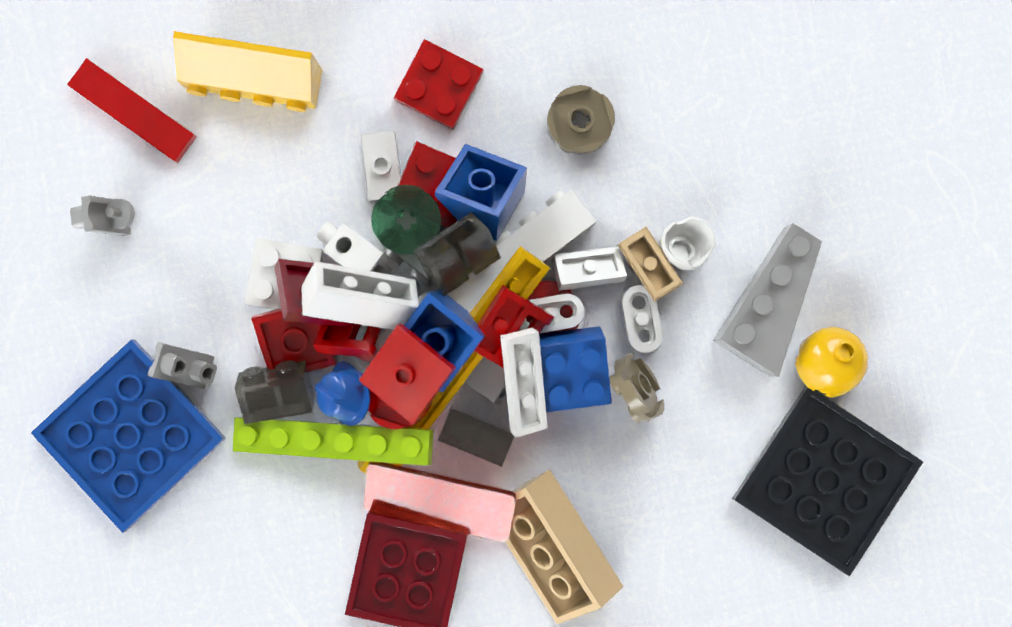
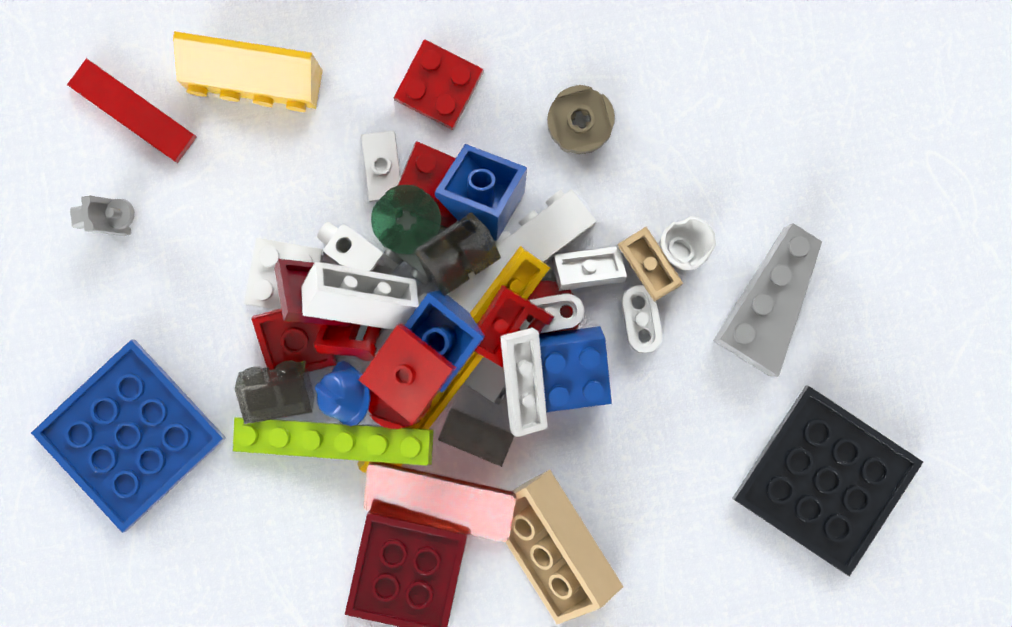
light grey hips [147,342,217,389] -> none
dark tan plate [609,353,664,423] -> none
yellow cylinder [795,326,868,397] -> none

